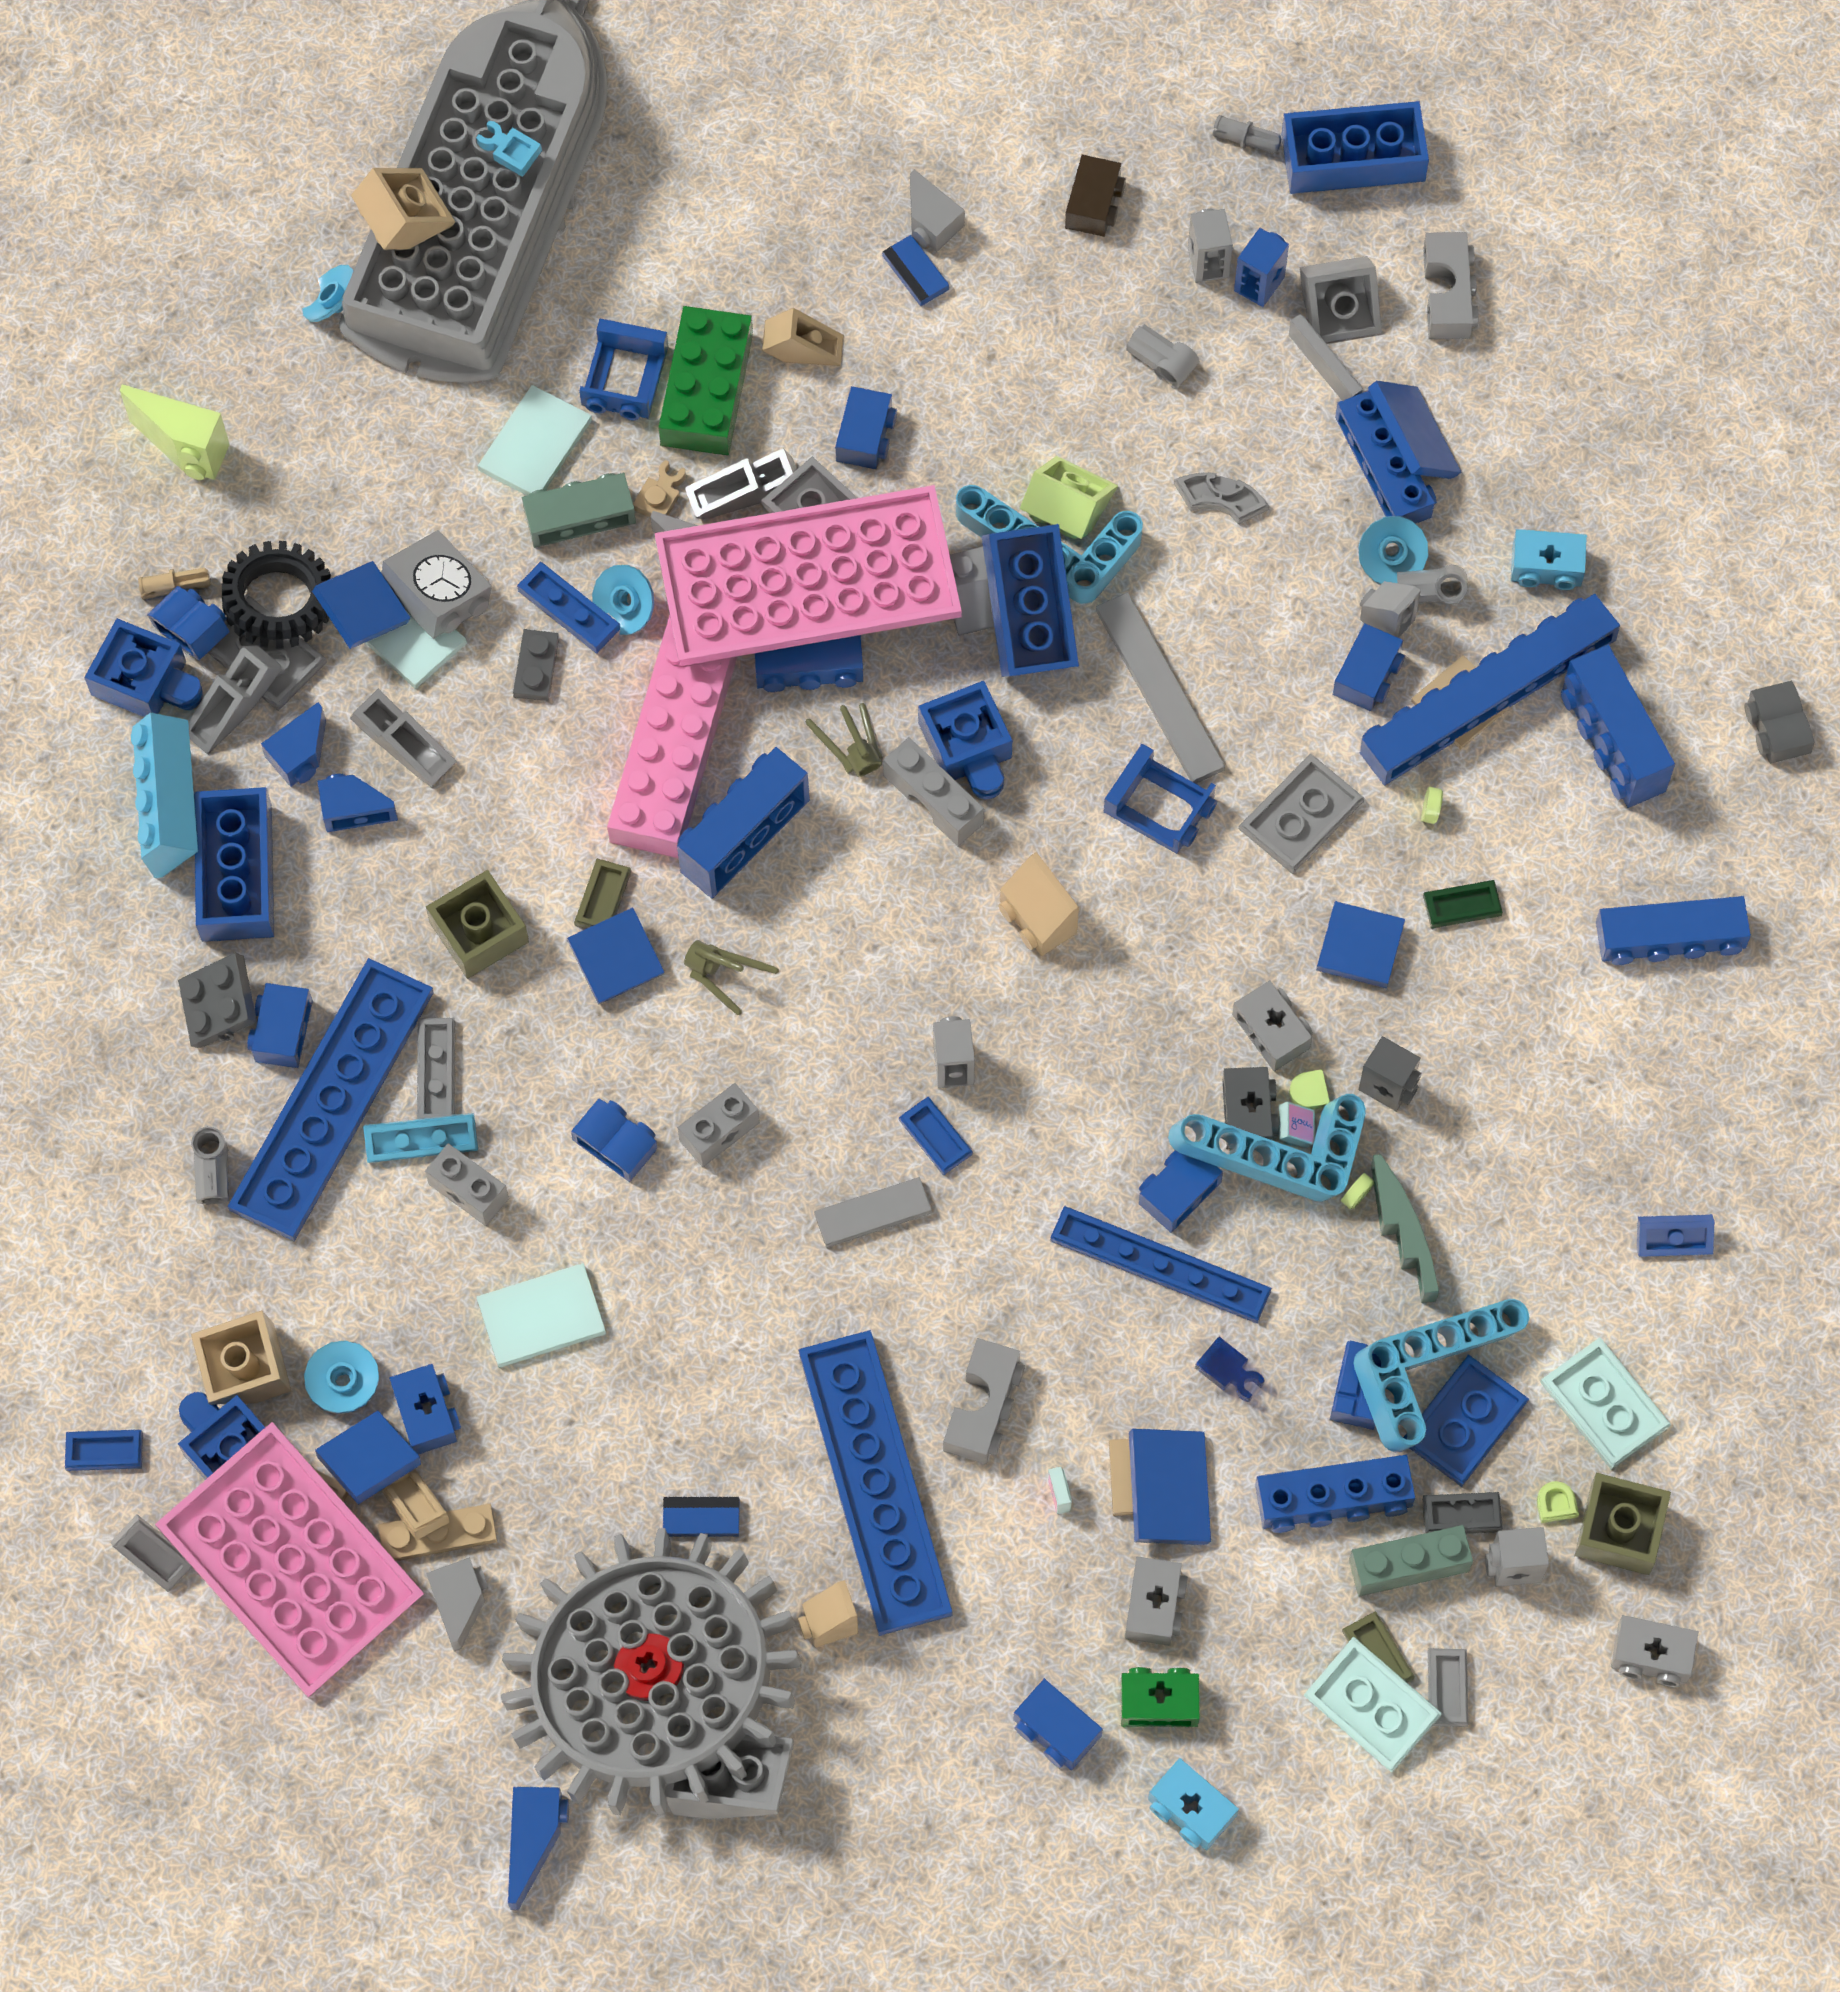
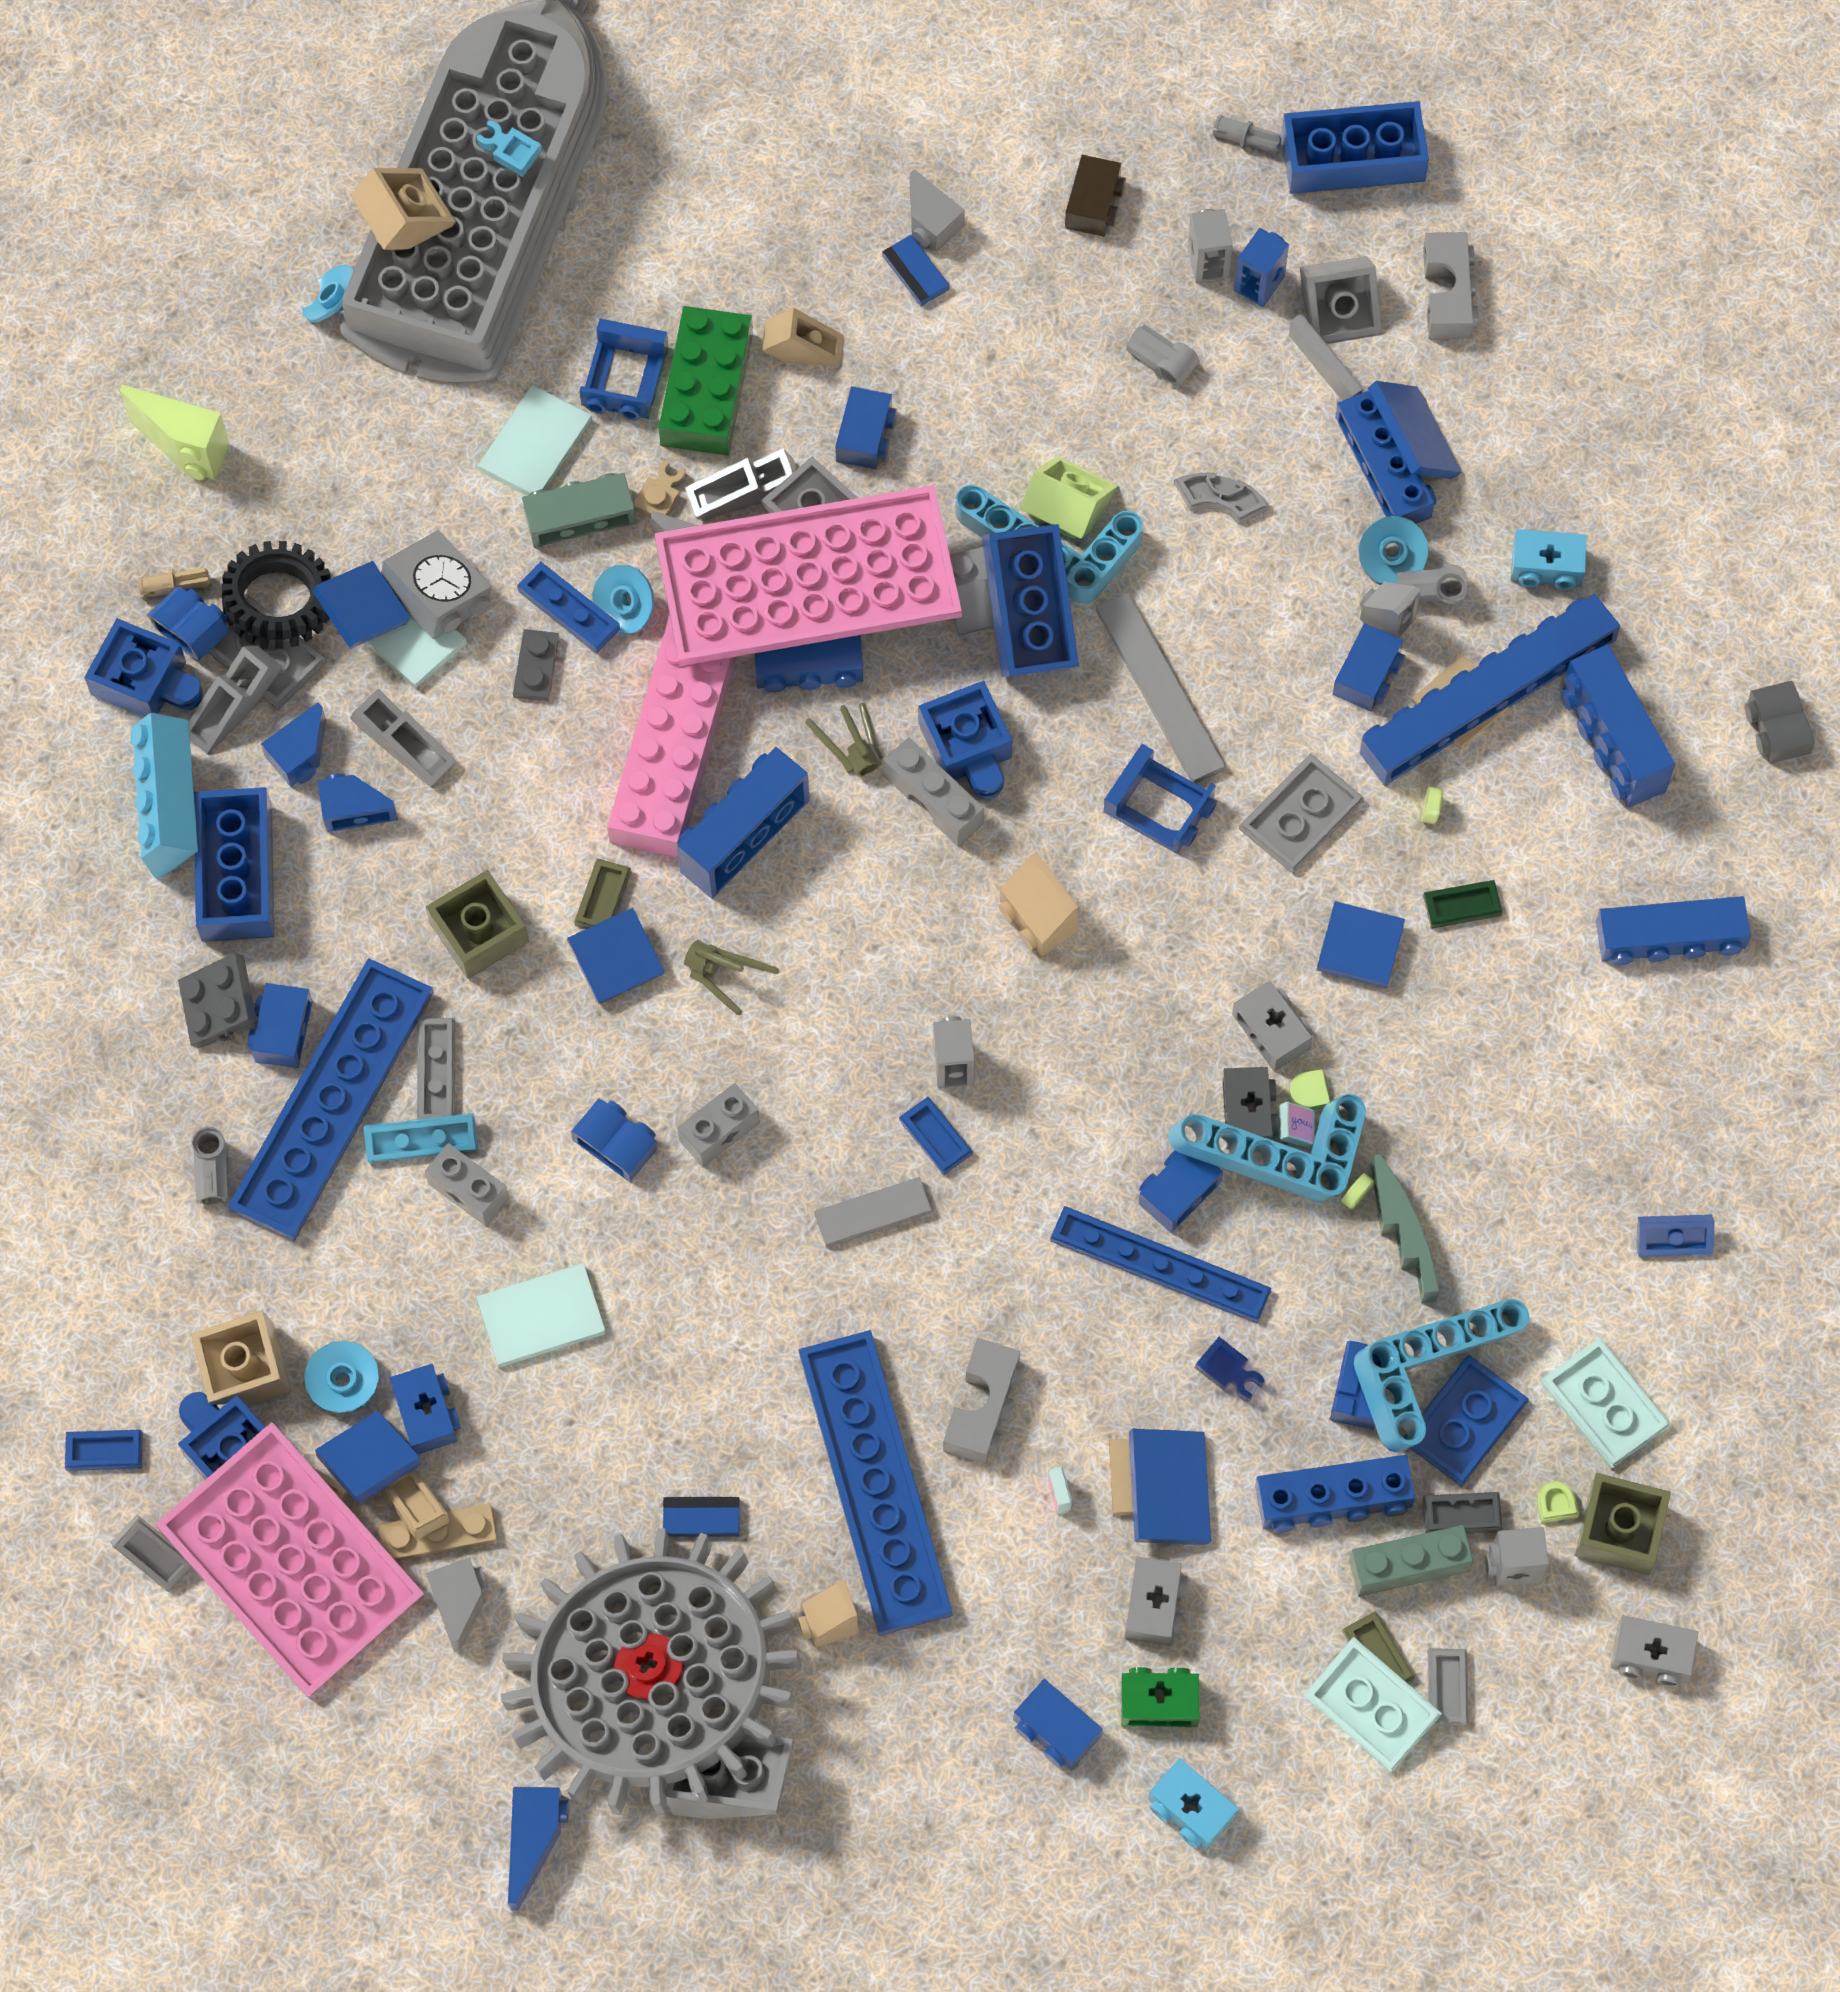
dark grey brick [1358,1036,1422,1112] -> none

